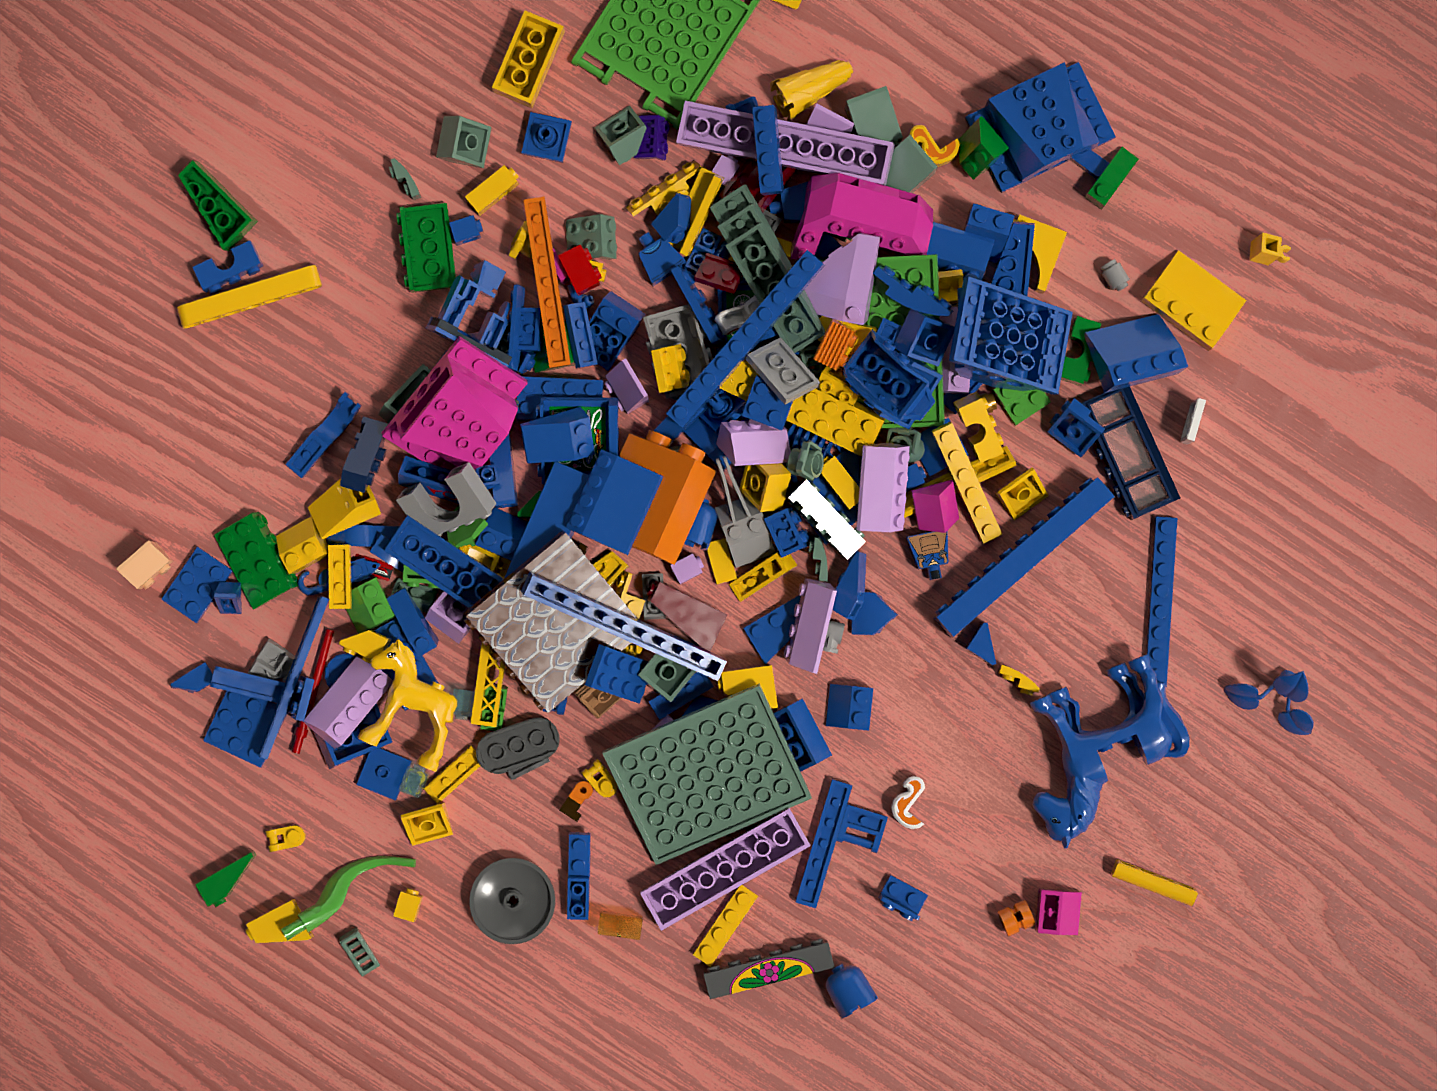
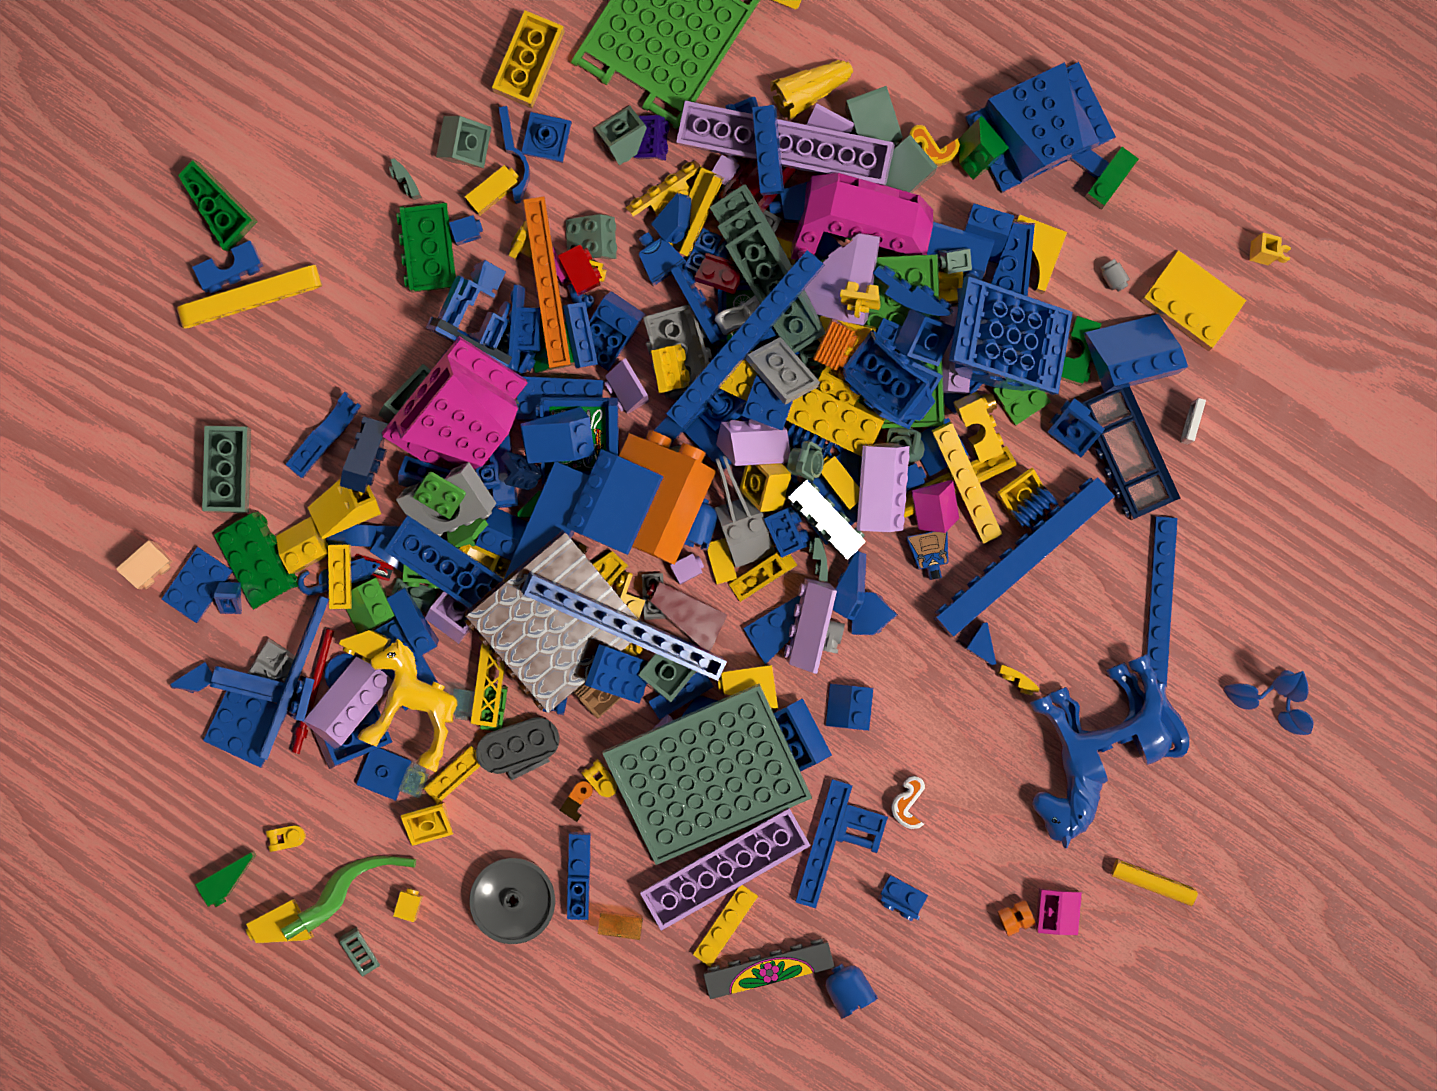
none -> sand green brick [202,426,251,513]
none -> bright green bracket [413,472,466,519]
none -> blue piece [499,106,530,204]
none -> dark blue bracket [501,452,543,490]
none -> yellow hips [840,281,881,318]
none -> sand green bracket [938,248,972,274]
none -> blue piece [1010,485,1059,529]

